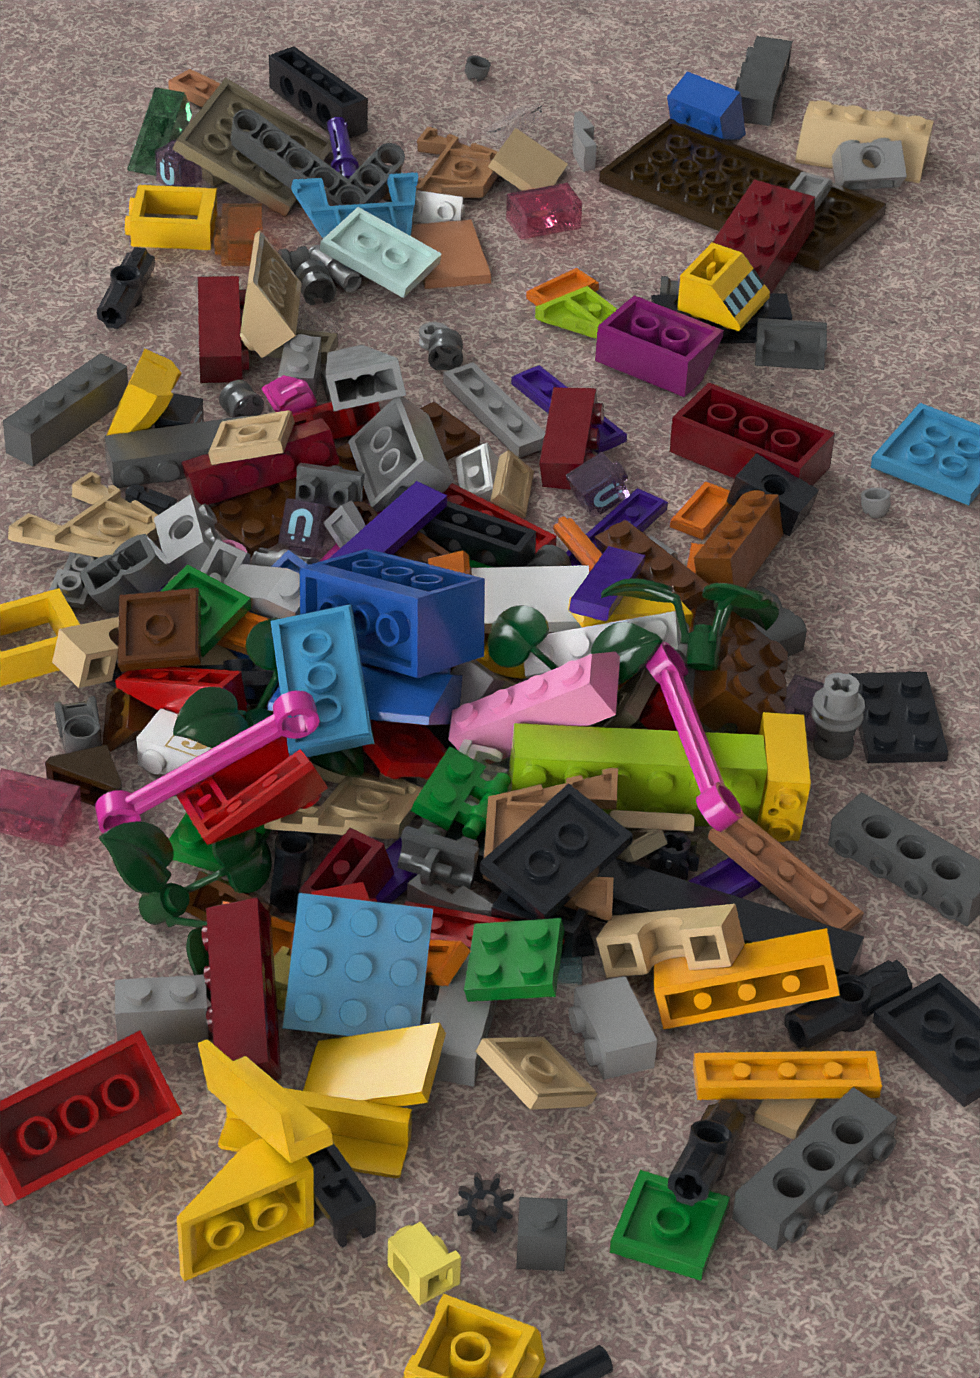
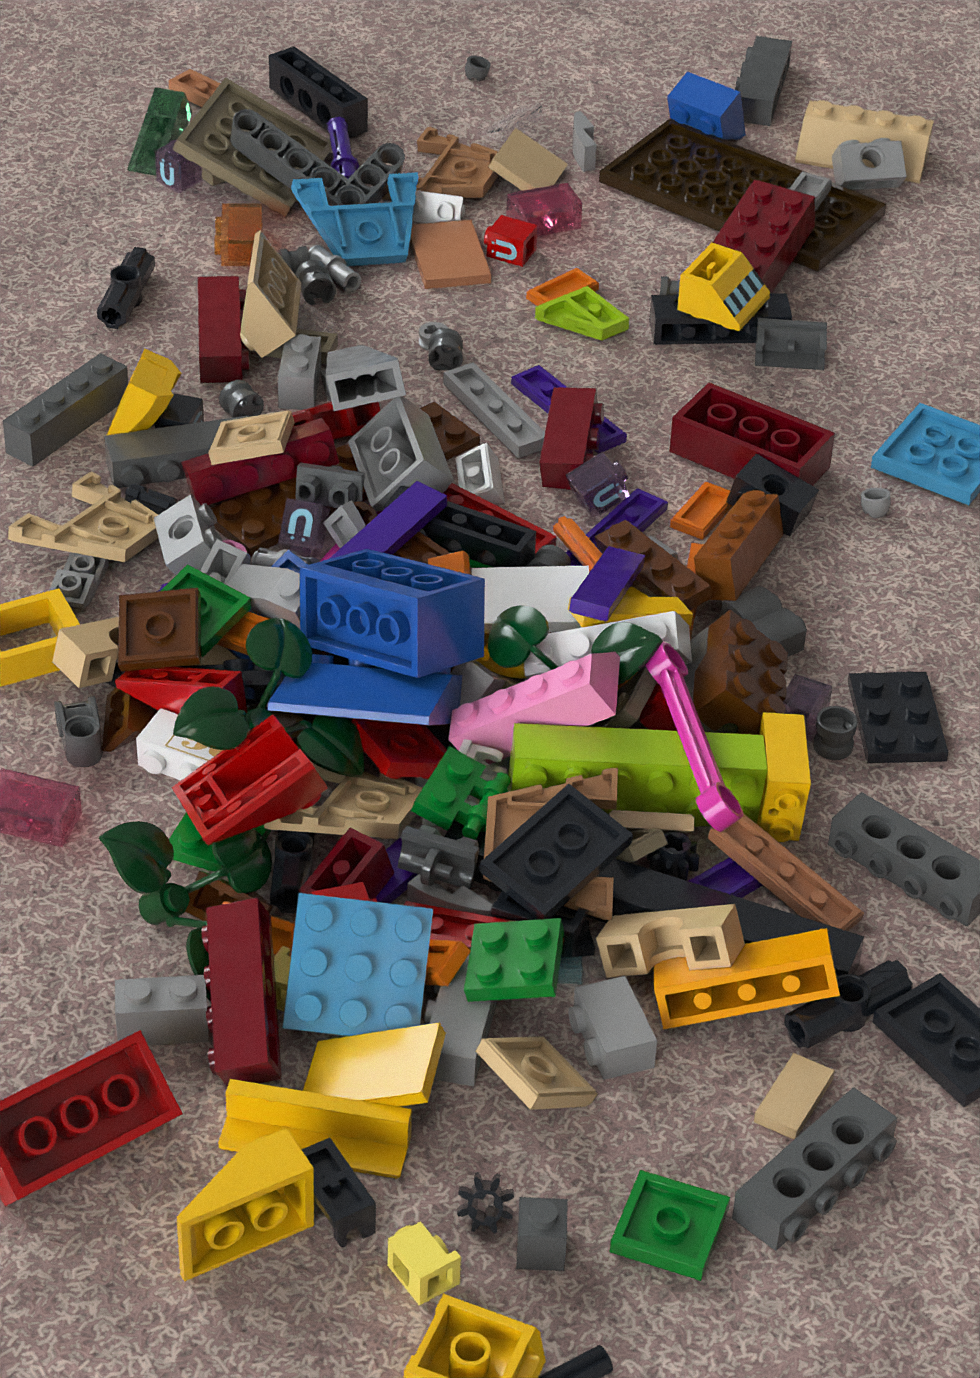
dark brown slope [45,745,122,807] -> none
dark grey brick [80,534,174,613] -> none
dark pink piece [95,691,320,833] -> none
yellow window [125,185,218,250] -> none
yellow panel [198,1039,333,1163] -> none
dark pink piece [261,375,317,413] -> none
dark azure tile [271,604,374,757] -> none
light aqua plate [319,207,442,298] -> none
tan tile [490,450,534,519] -> none
magenta slope [595,295,724,397] -> none
dark green plant [601,579,780,671] -> none
black piece [667,1099,746,1207] -> none
light orange plate [693,1051,882,1100] -> none
light grey piece [811,673,865,732] -> none
none -> red brick [484,215,537,267]

